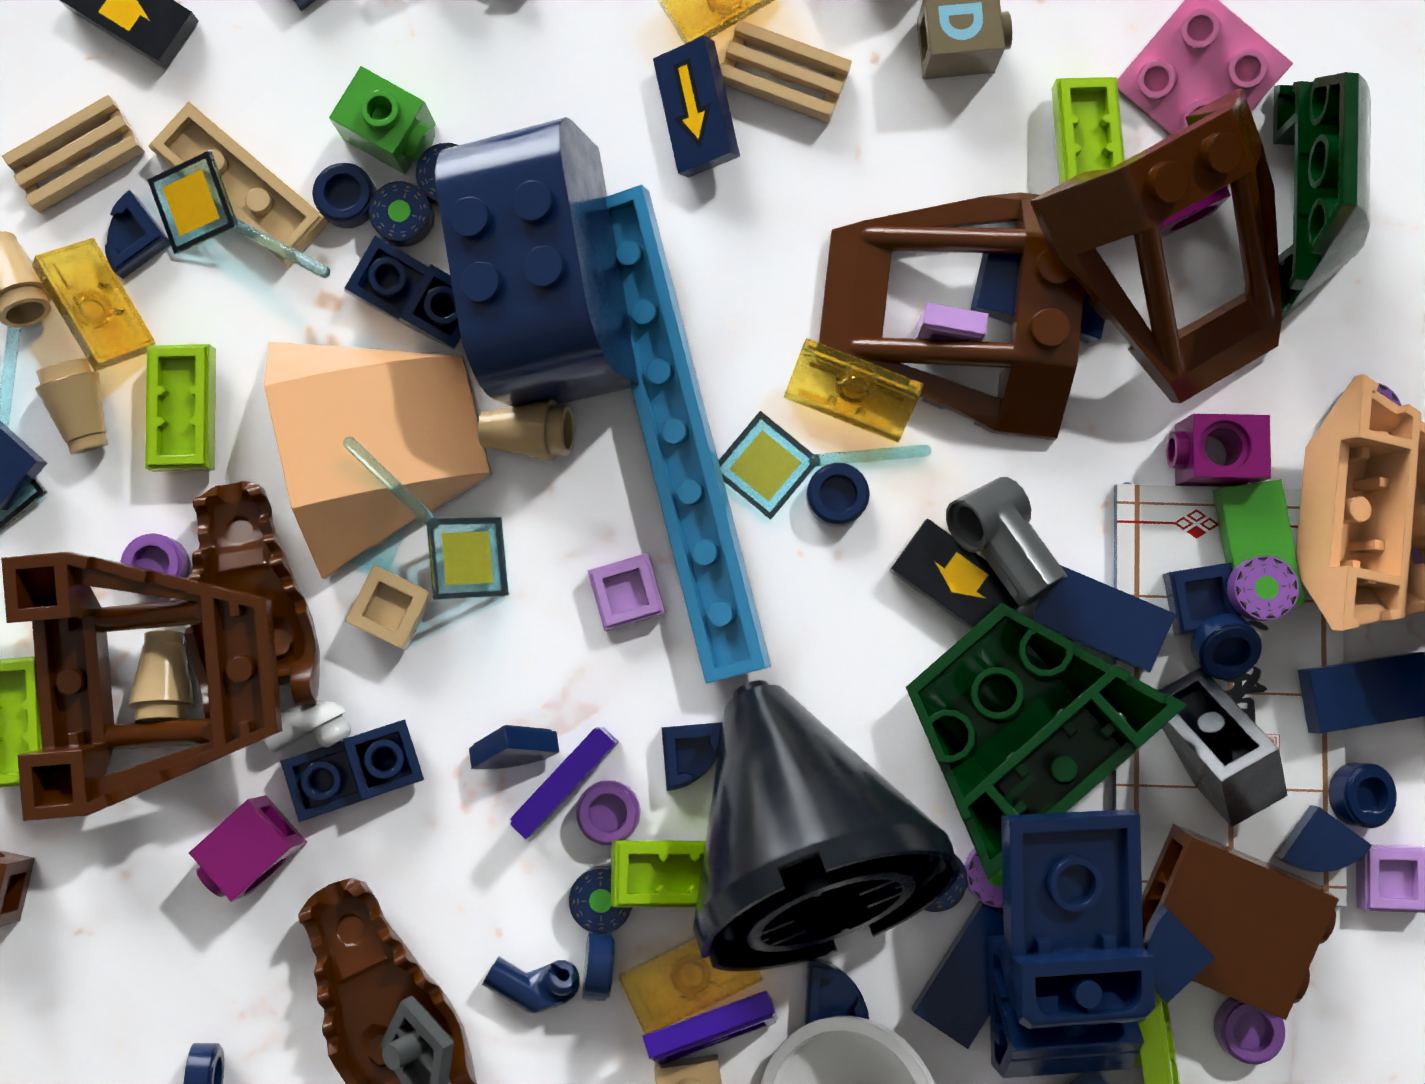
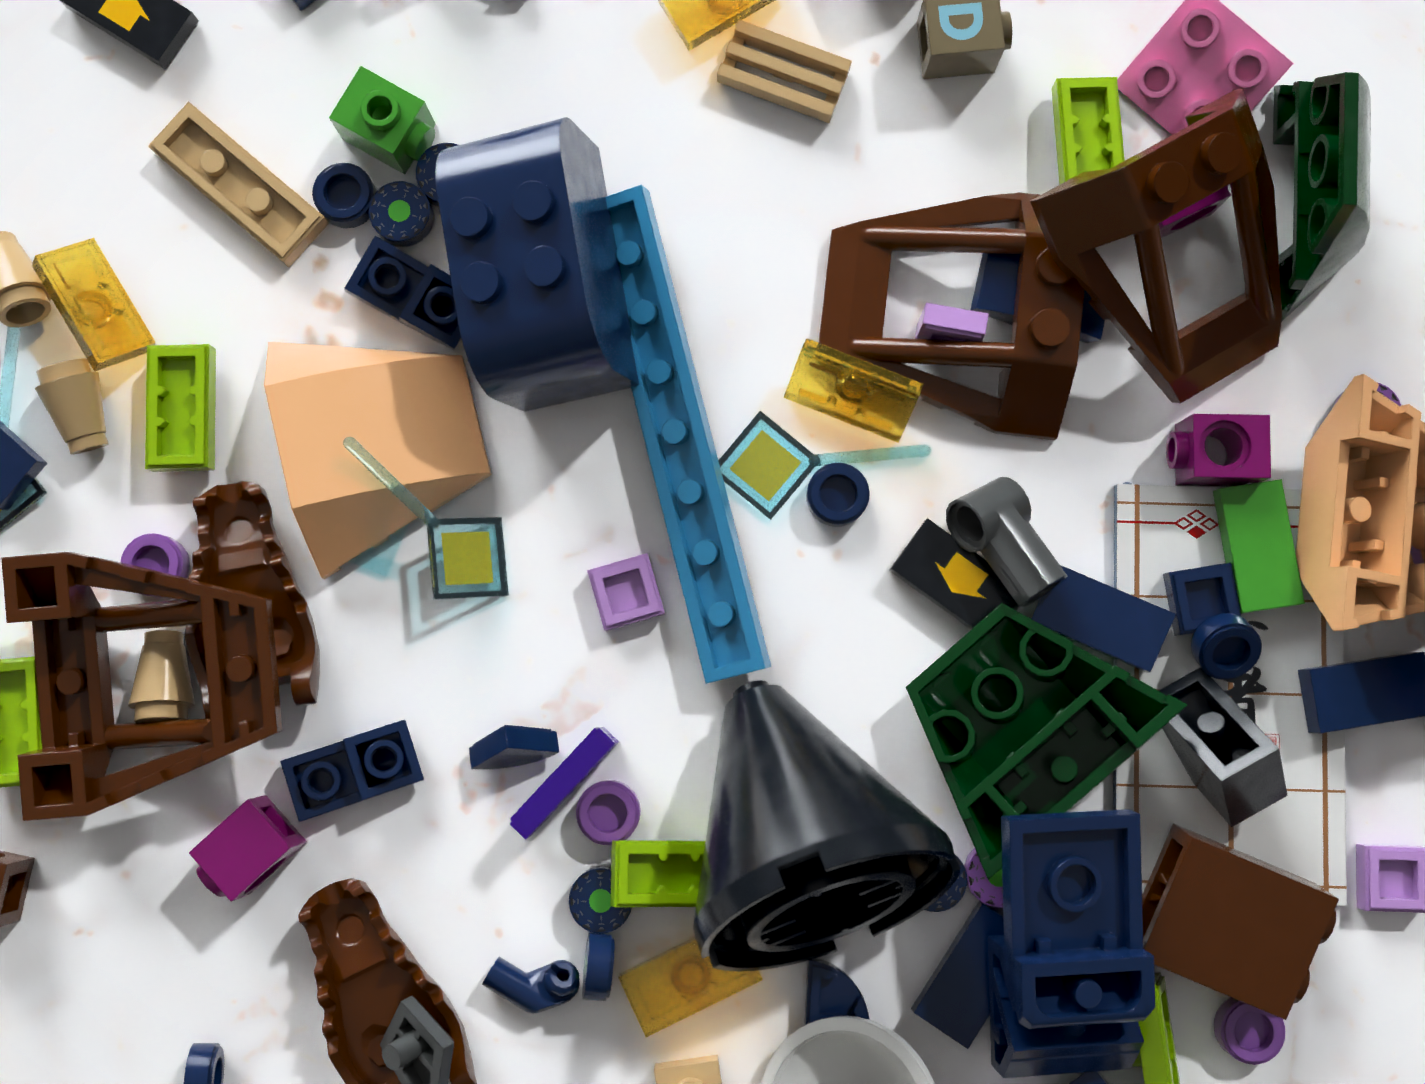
tan tile [2,95,145,213] -> none
dark blue tile [105,190,171,279] -> none
piece [147,151,330,278] -> none
white arm [263,701,351,752] -> none
tan plate [345,564,433,650] -> none
tan cone [478,399,575,462] -> none
dark purple tile [642,990,779,1065] -> none
dark blue tile [653,35,740,178] -> none
dark blue tile [661,722,723,791] -> none
dark blue tile [1145,904,1215,1004] -> none
medium lavender tile [1227,556,1299,621] -> none
dark blue tile [1275,805,1372,872] -> none
dark blue tile [1329,762,1397,828] -> none

